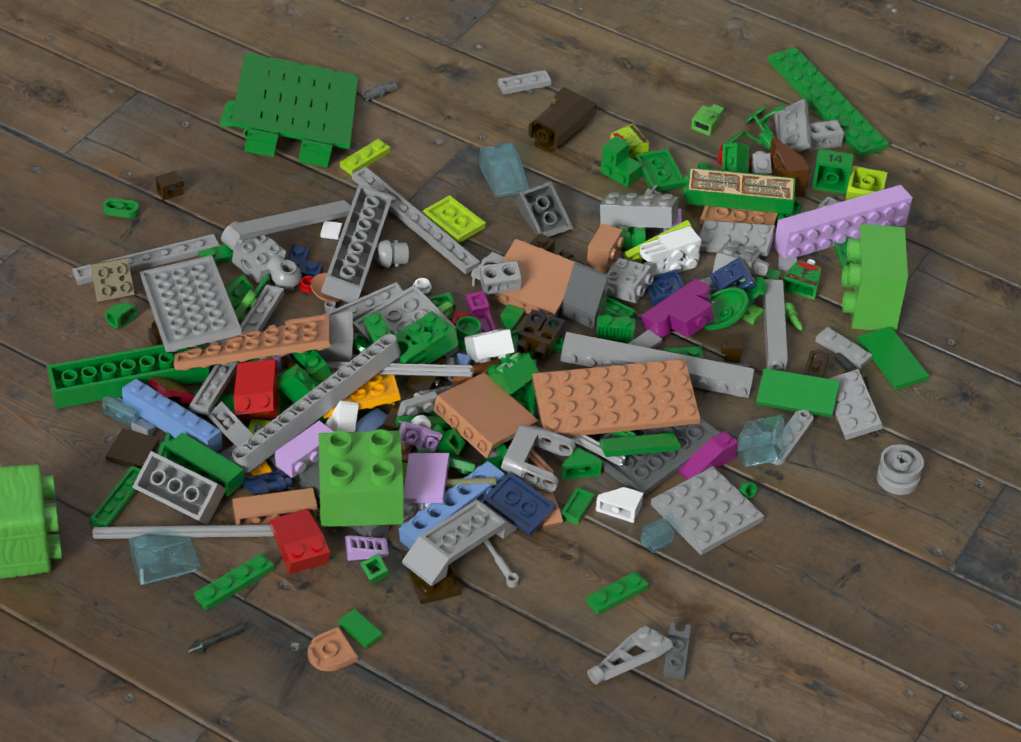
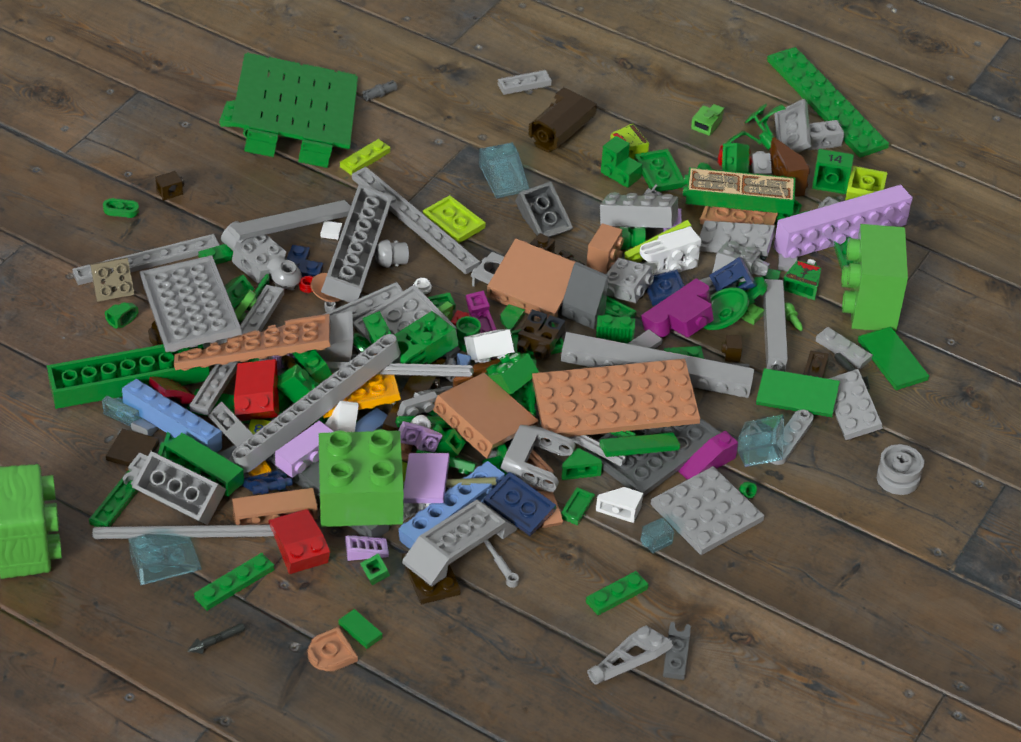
light grey brick [480,261,521,295] -> none
none -> light grey plate [123,453,148,486]

